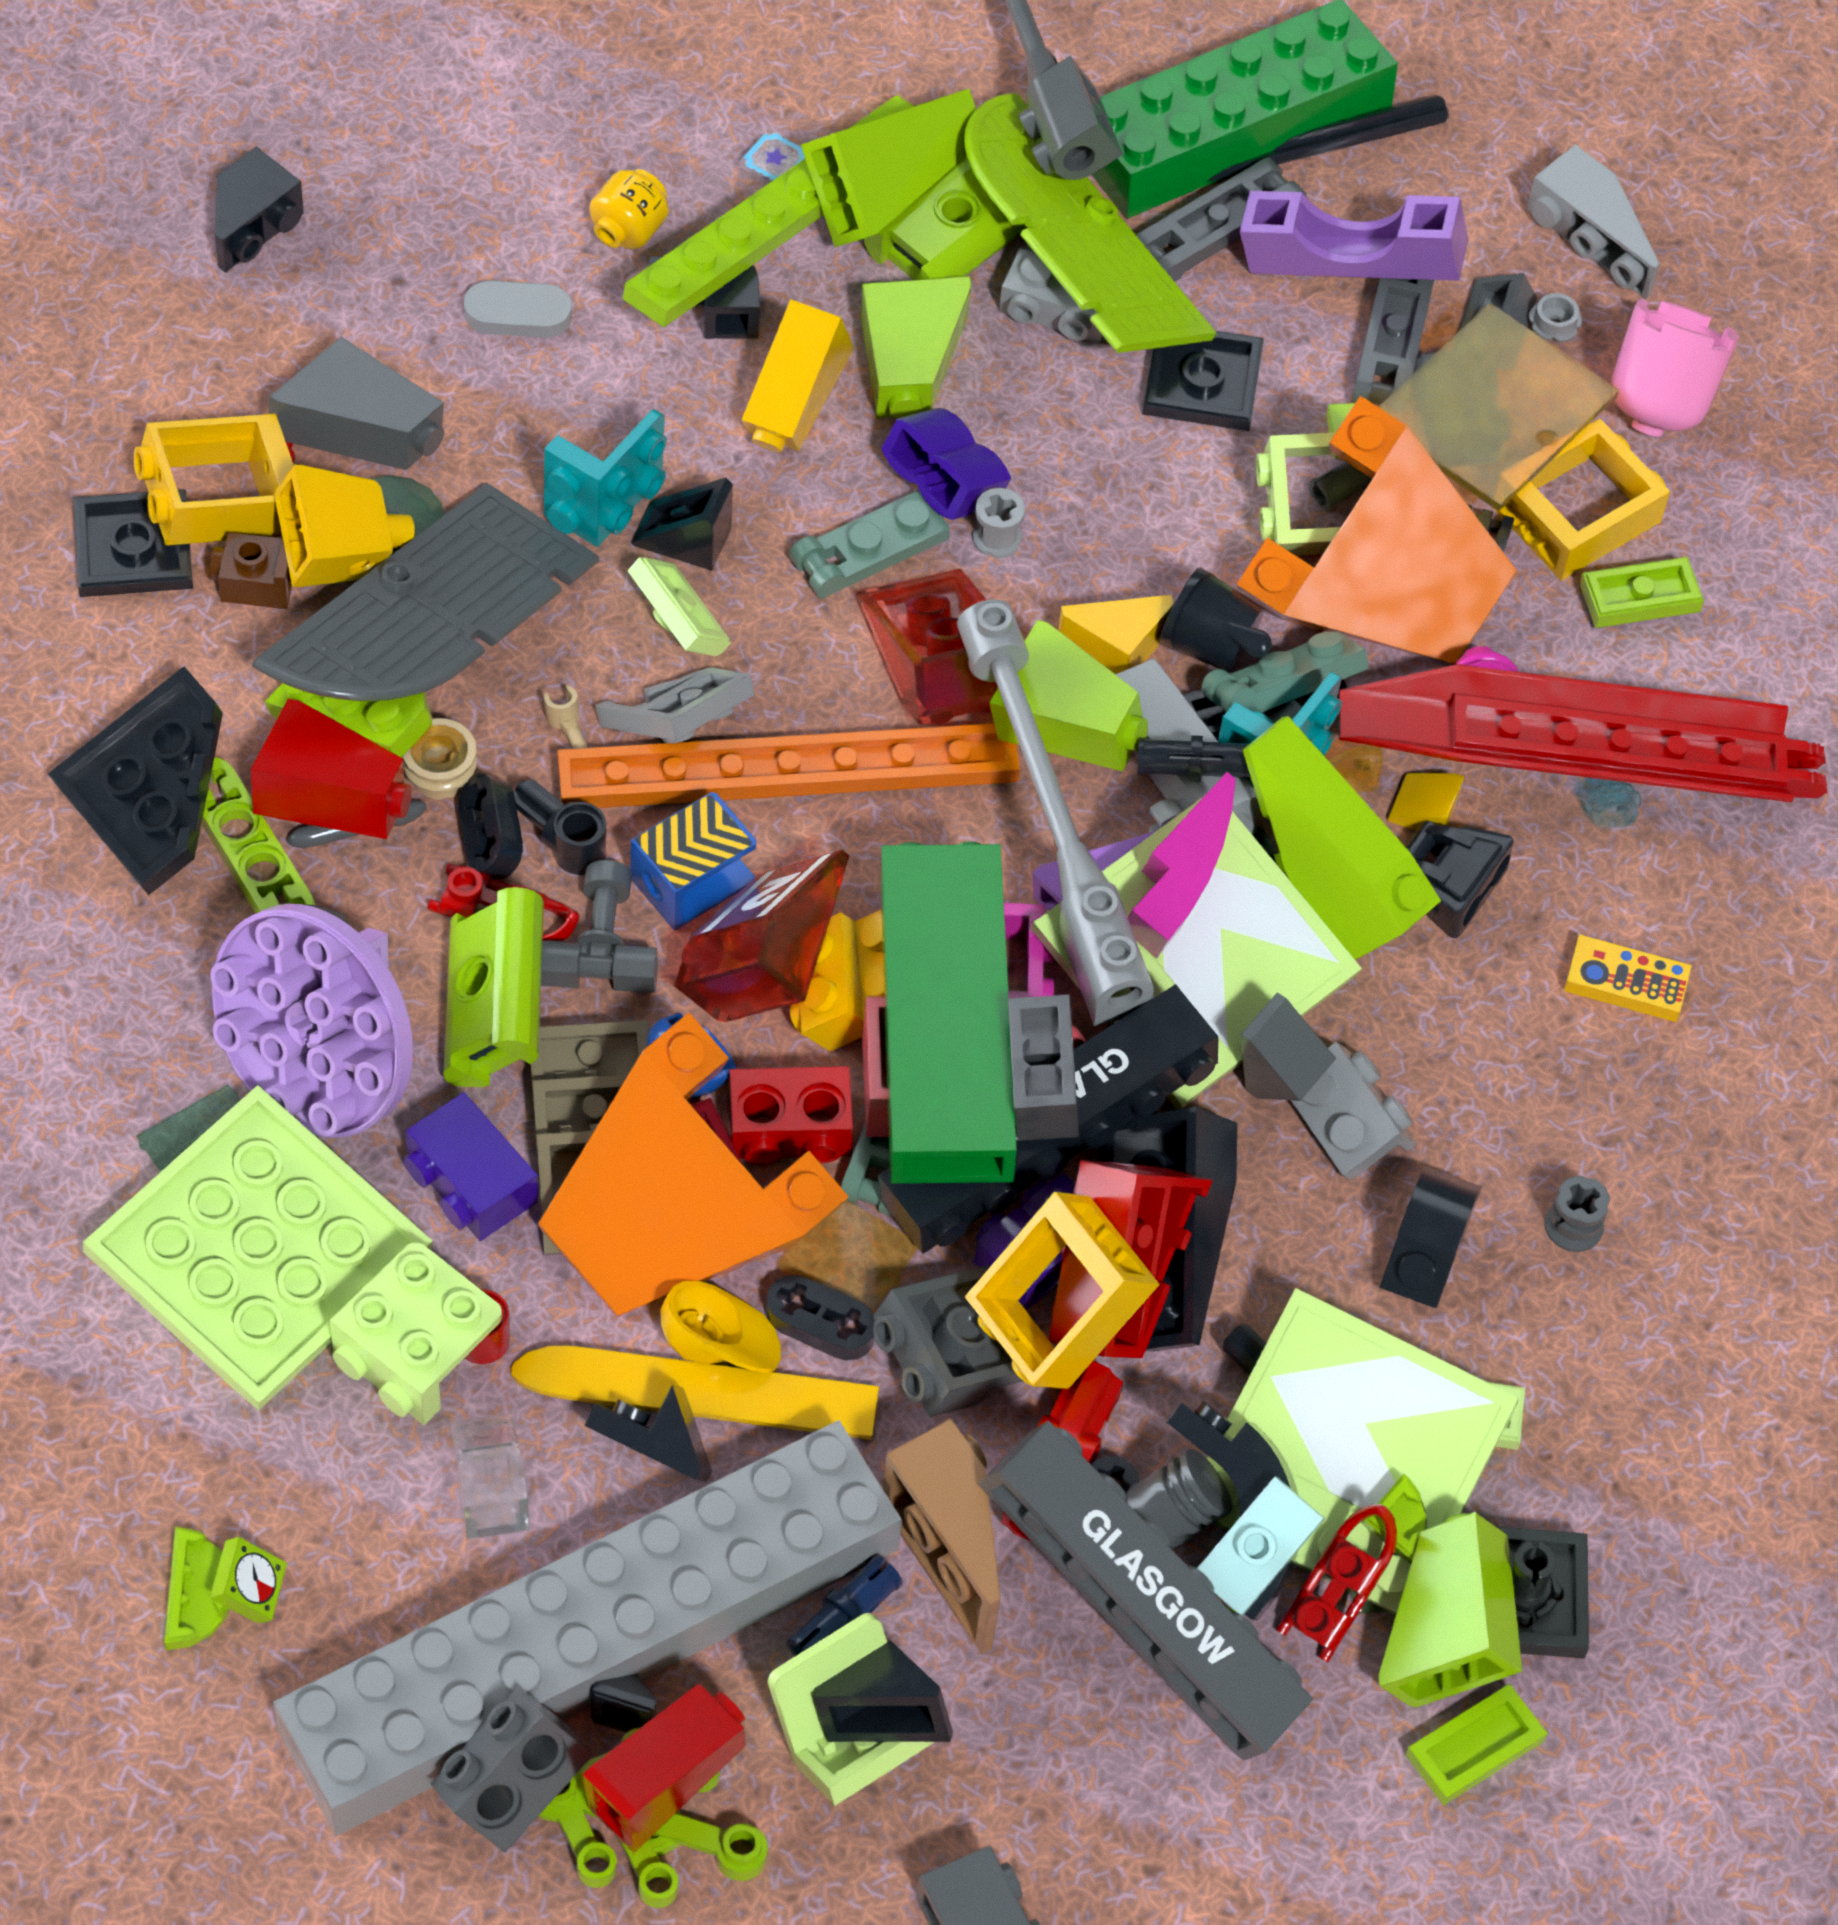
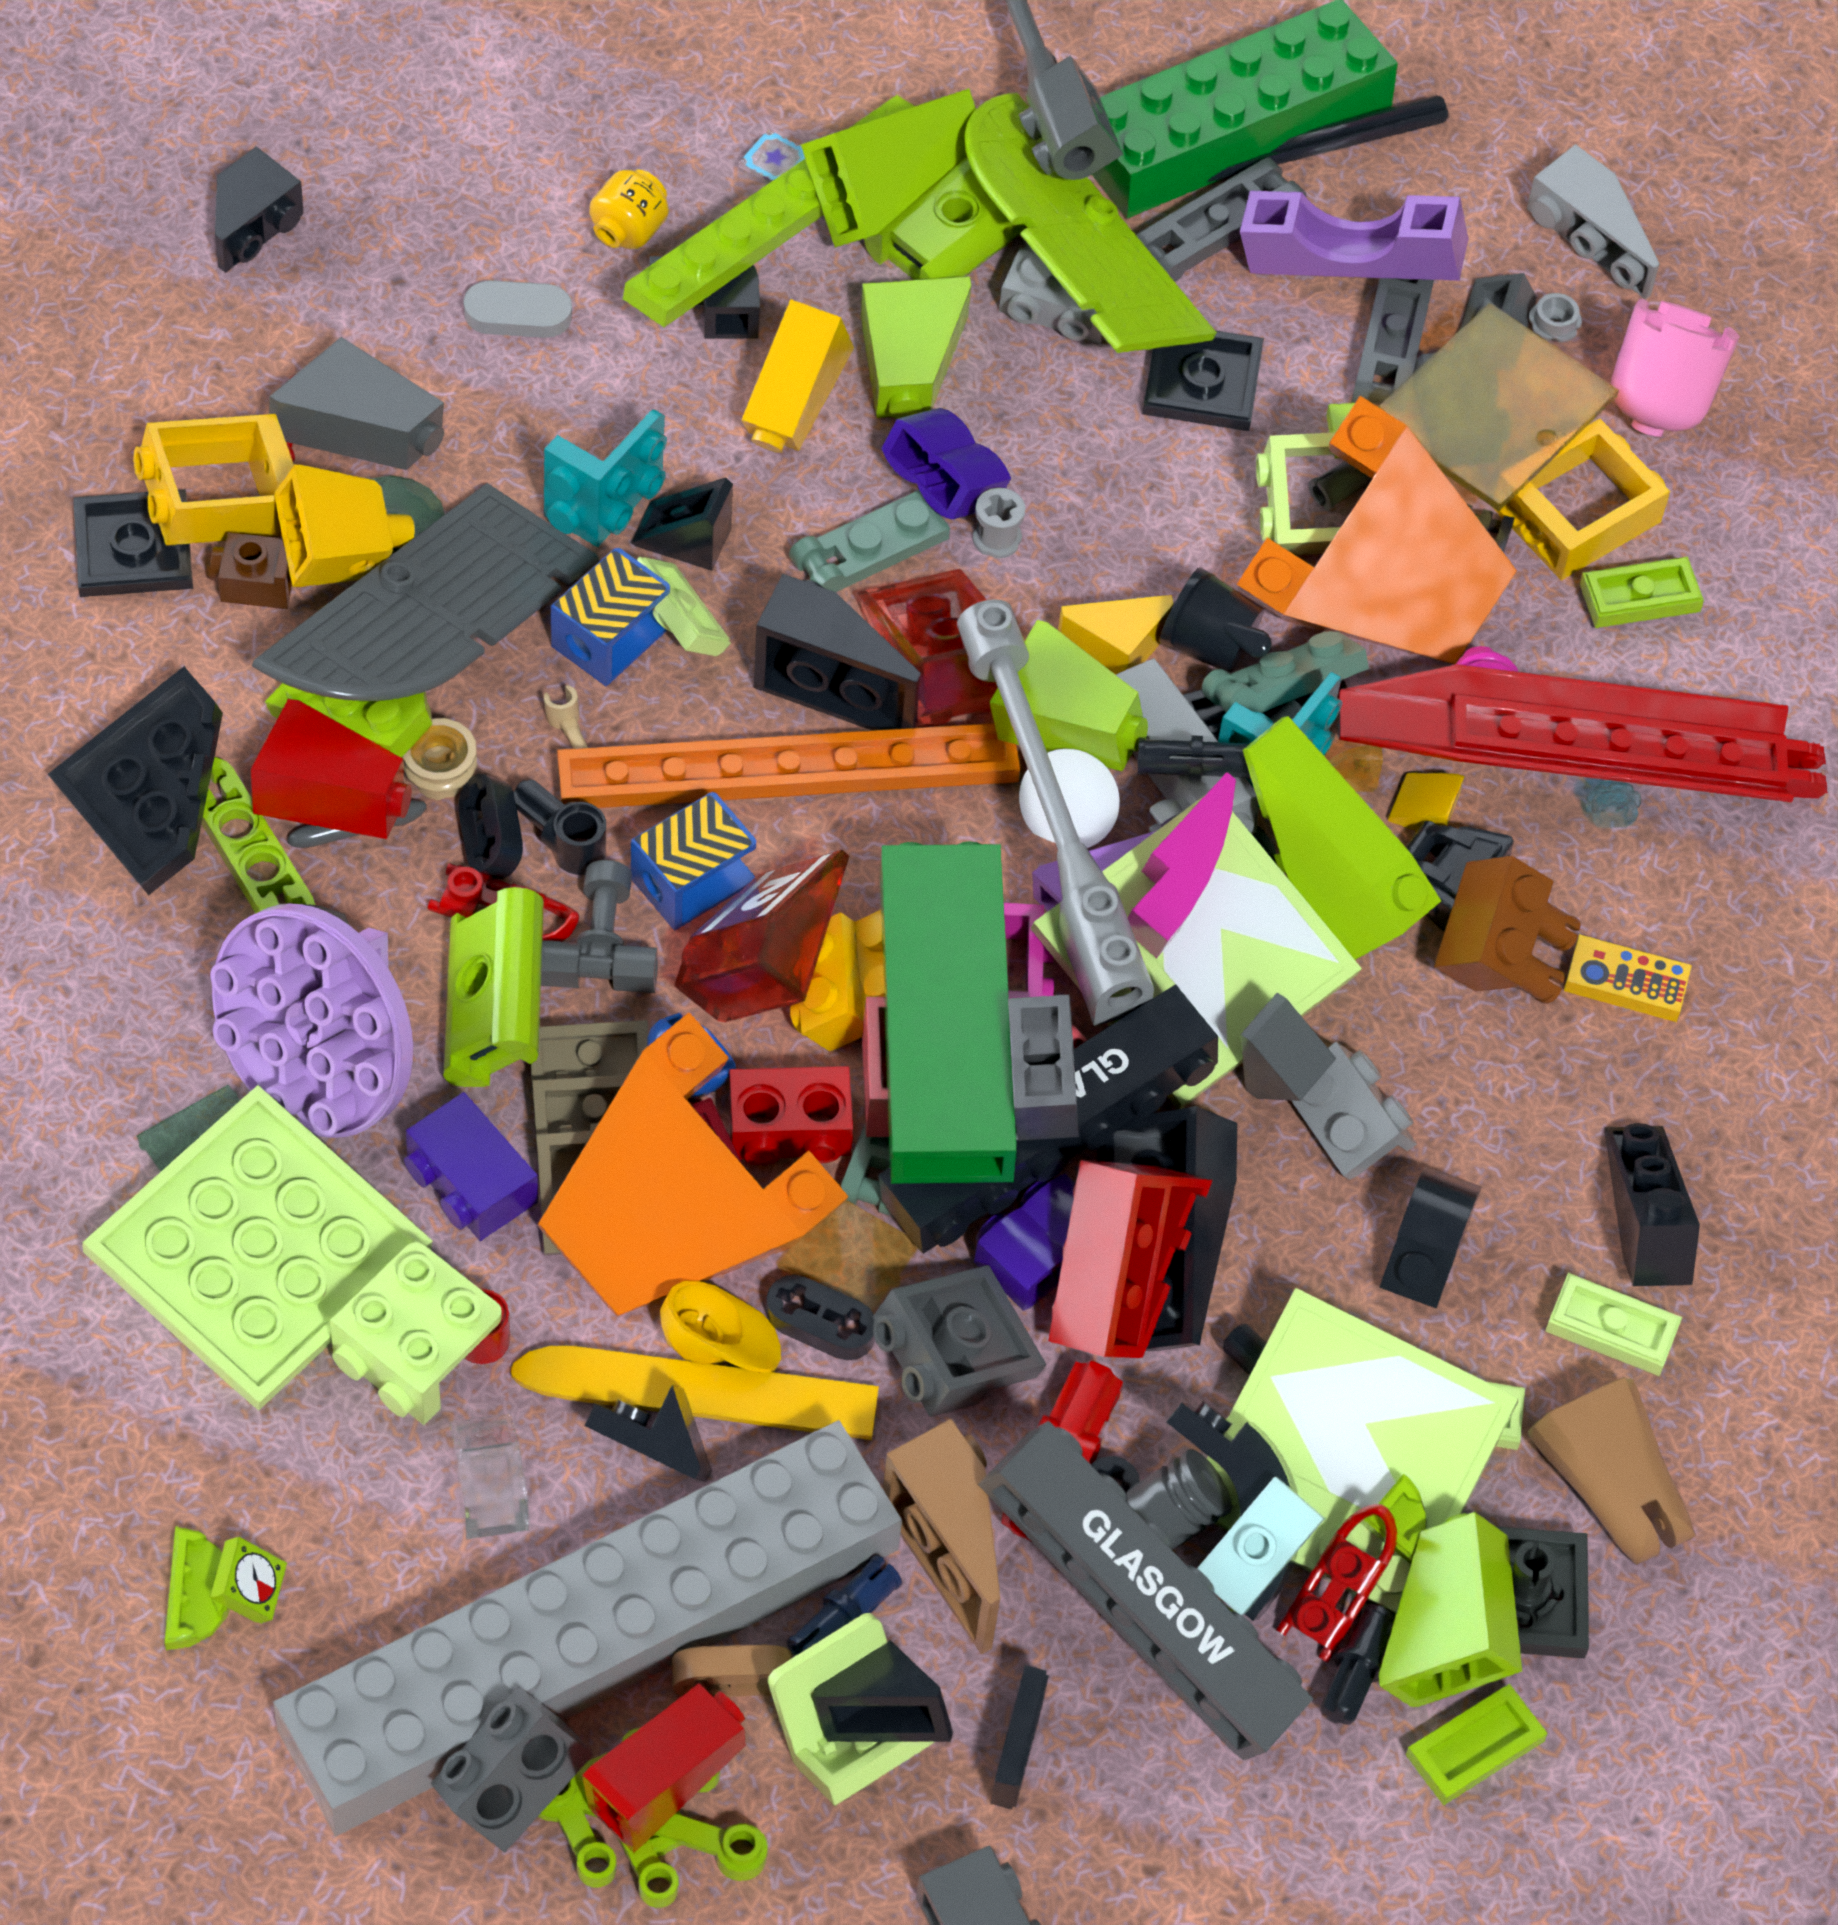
black slope [591,1674,657,1733] -> none
light grey wing [595,667,755,743] -> none
yellow window [965,1192,1160,1389] -> none
dark grey bush [1545,1176,1610,1252] -> none
none -> piece [551,548,670,687]
none -> medium nougat beam [672,1645,793,1697]
none -> black slope [754,574,921,731]
none -> black tile [990,1665,1049,1809]
none -> white sticker [1019,749,1120,848]
none -> black axle [1321,1604,1396,1725]
none -> dark orange brick [1434,856,1581,1004]
none -> medium nougat piece [1528,1377,1696,1565]
none -> yellowish green plate [1545,1273,1682,1376]
none -> black slope [1604,1123,1700,1286]

